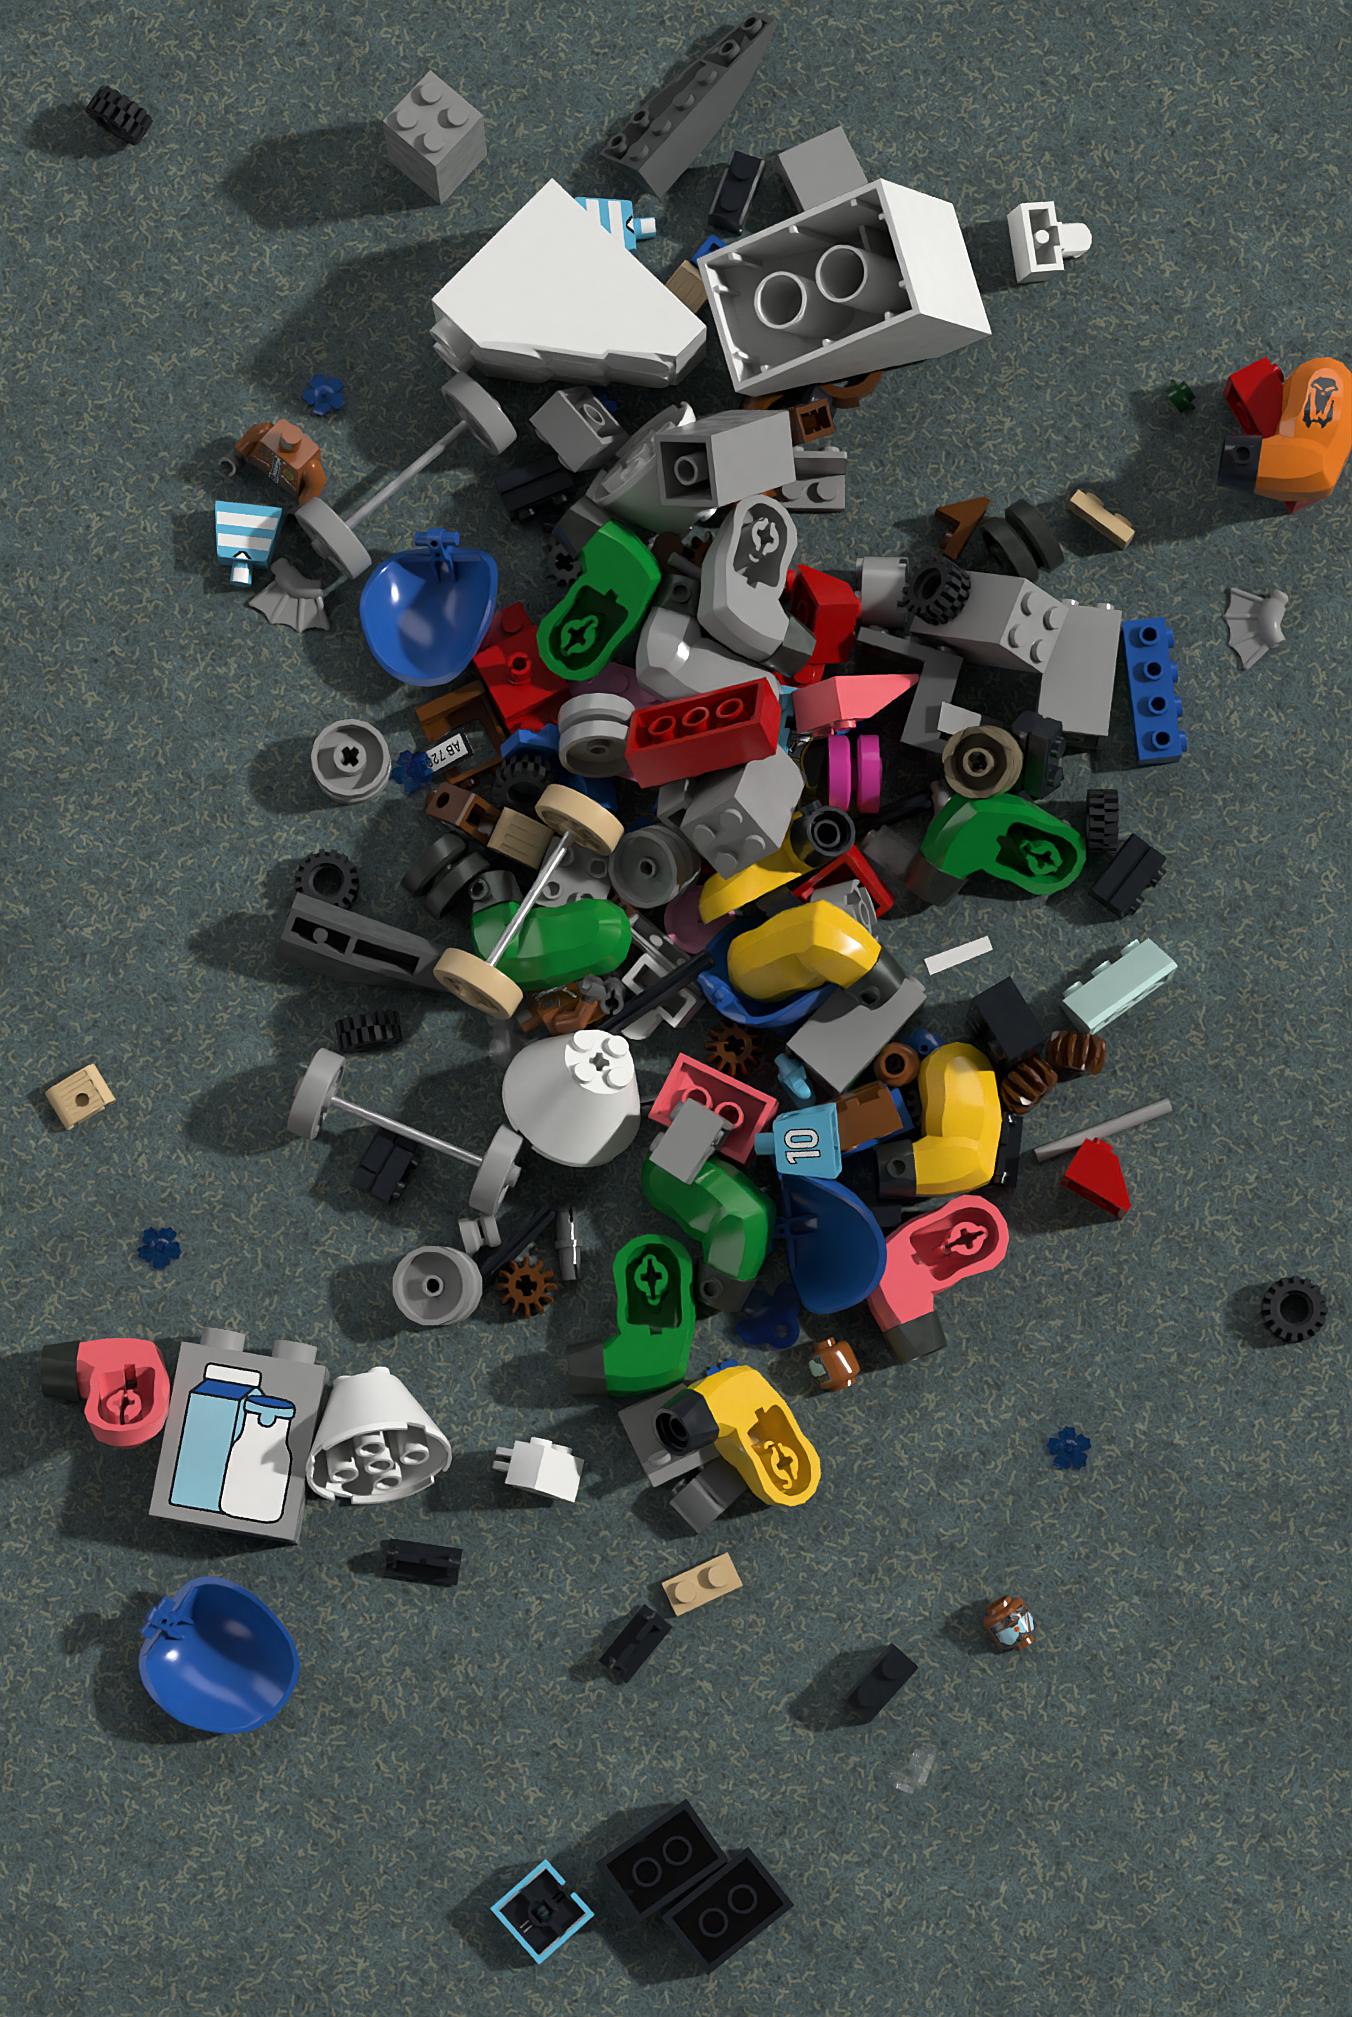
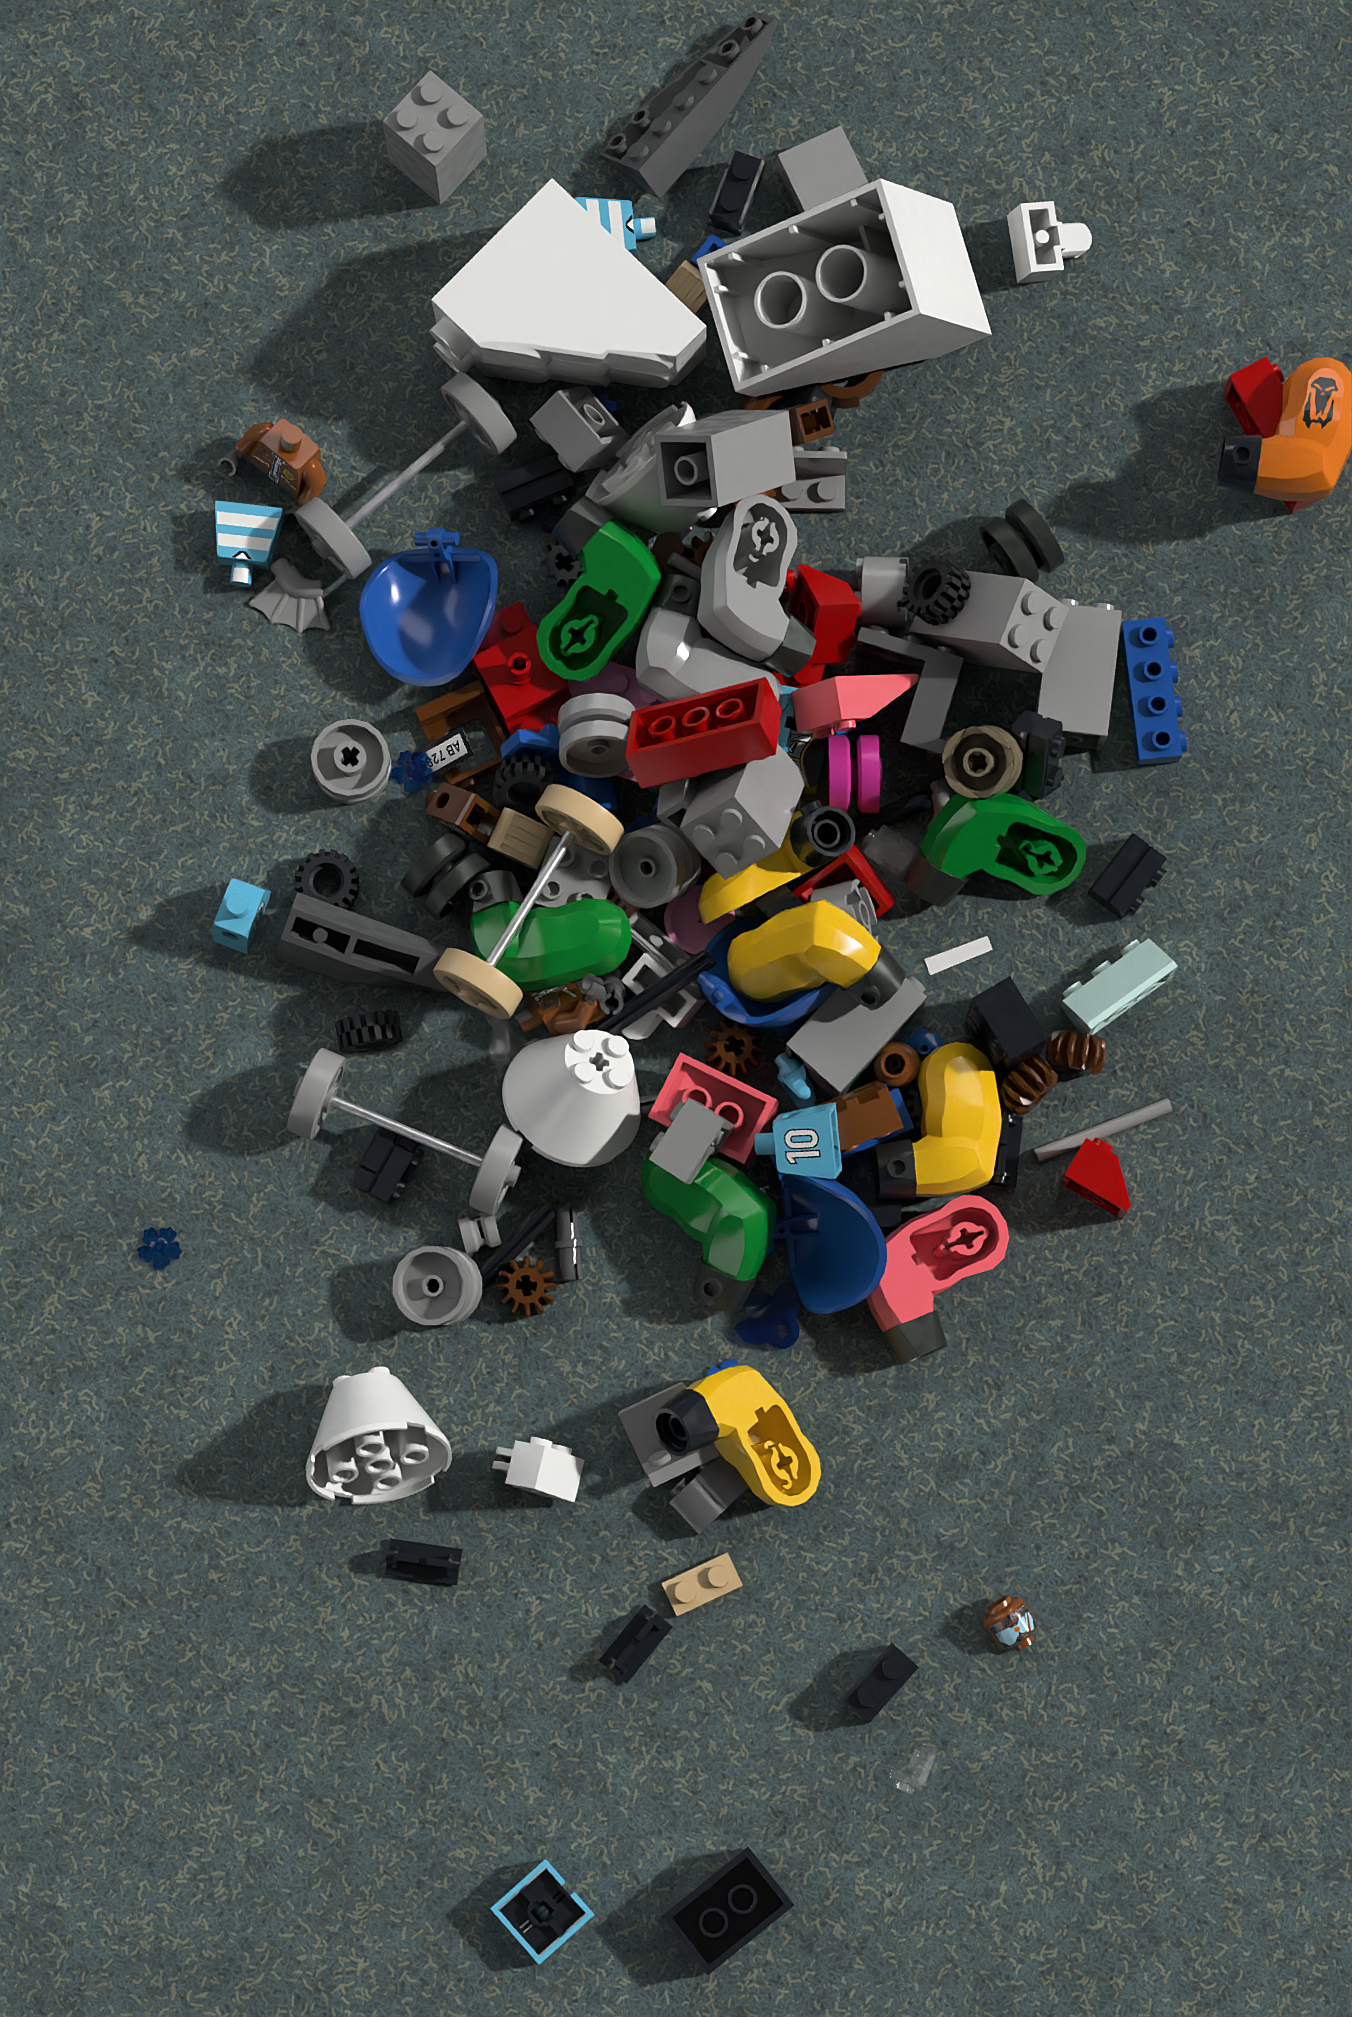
coral piece [40,1338,170,1449] -> none
tan piece [45,1064,116,1130] -> none
black tyre [85,85,153,146] -> none
blue piece [138,1576,300,1734] -> none
brick [149,1327,330,1545] -> none
blue plant [302,373,344,417] -> none
green piece [567,1234,696,1398] -> none
black brick [596,1799,729,1924] -> none
dark orange head [807,1336,860,1393] -> none
reddish brown slope [935,496,991,564] -> none
light grey piece [937,702,1004,735] -> none
clear blue plant [1046,1426,1092,1470] -> none
tan plate [1068,489,1135,550] -> none
black tyre [1086,789,1119,854] -> none
dark green plate [1165,379,1196,413] -> none
light grey arm [1223,588,1289,670] -> none
black tyre [1260,1276,1328,1343] -> none
none -> medium azure torso [213,878,272,954]

